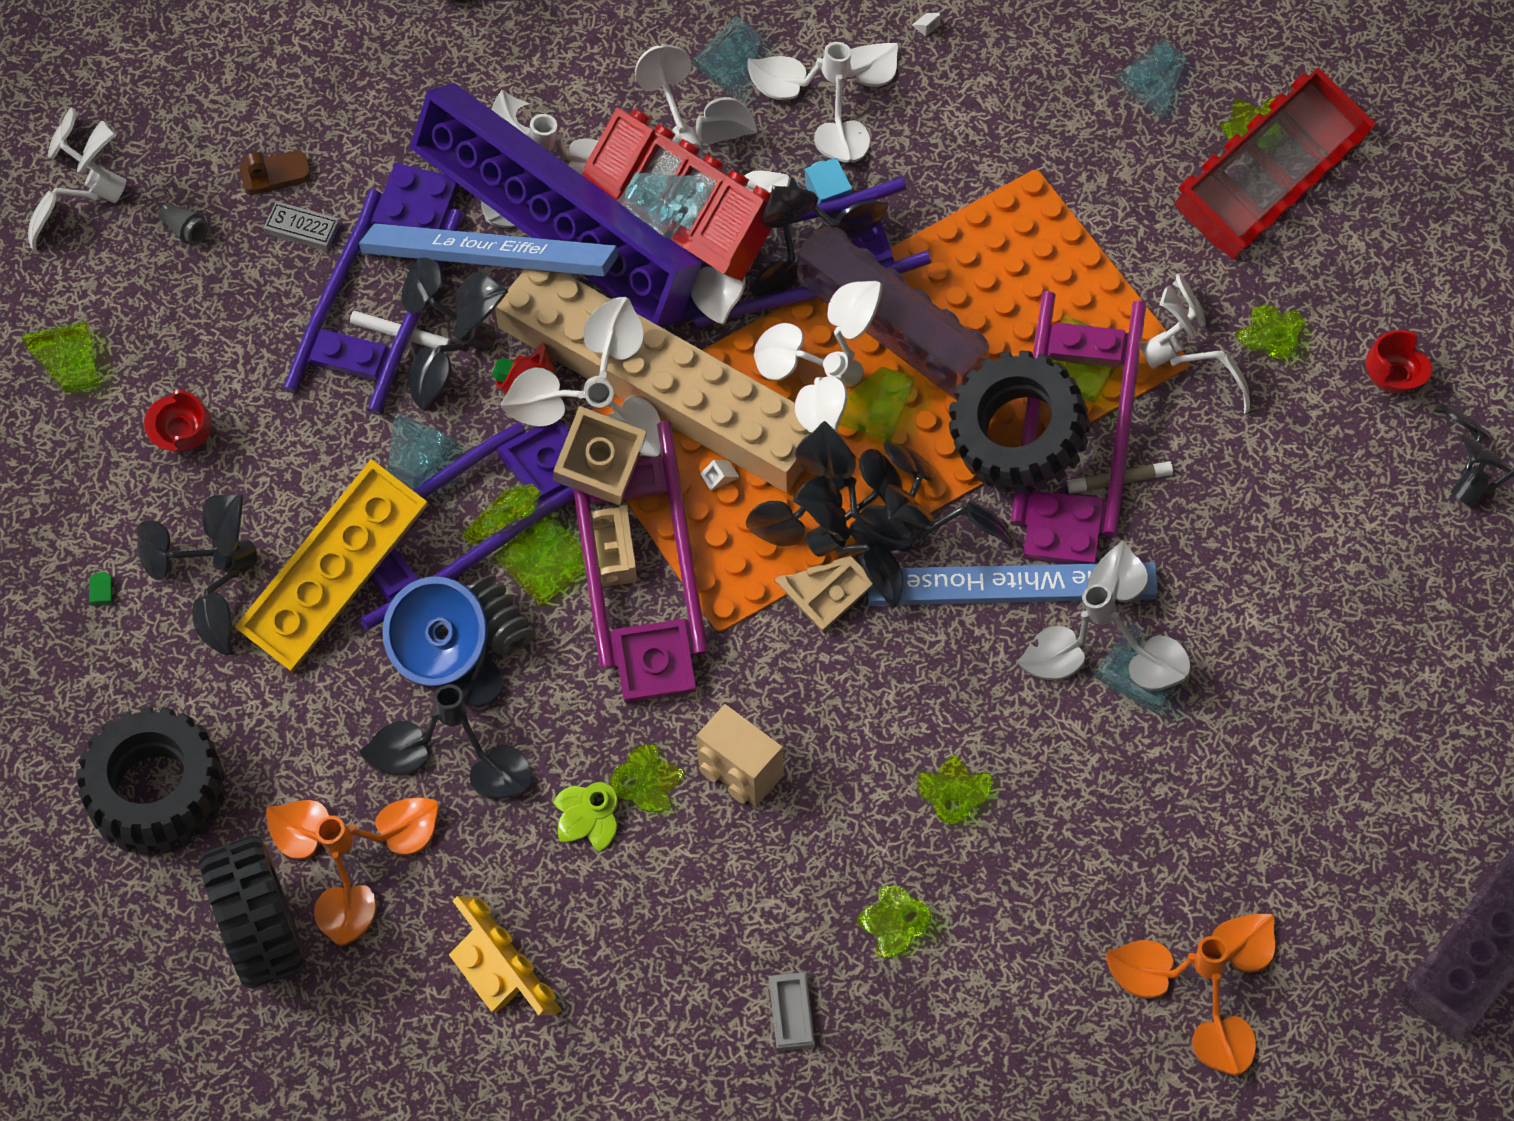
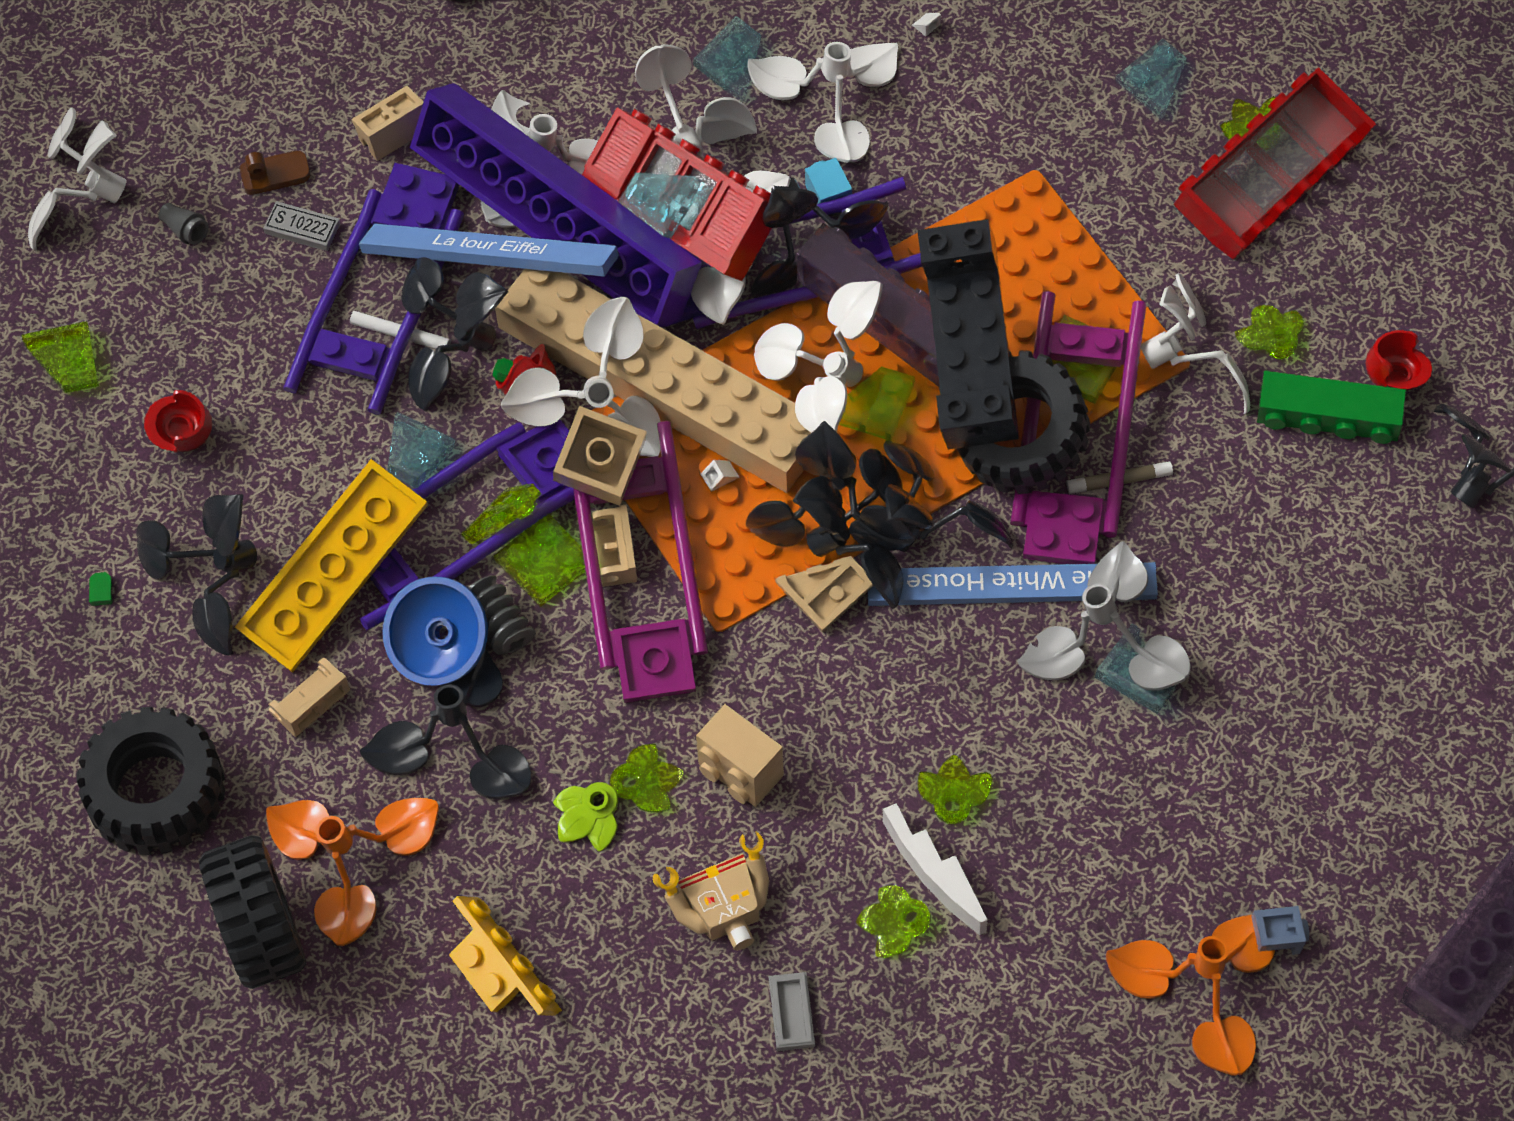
none -> tan hinge [268,657,350,737]
none -> tan hinge [351,86,424,161]
none -> tan torso [653,831,769,951]
none -> white slope [883,803,987,935]
none -> black plate [918,219,1019,450]
none -> sand blue bracket [1251,906,1309,955]
none -> green brick [1257,371,1406,444]

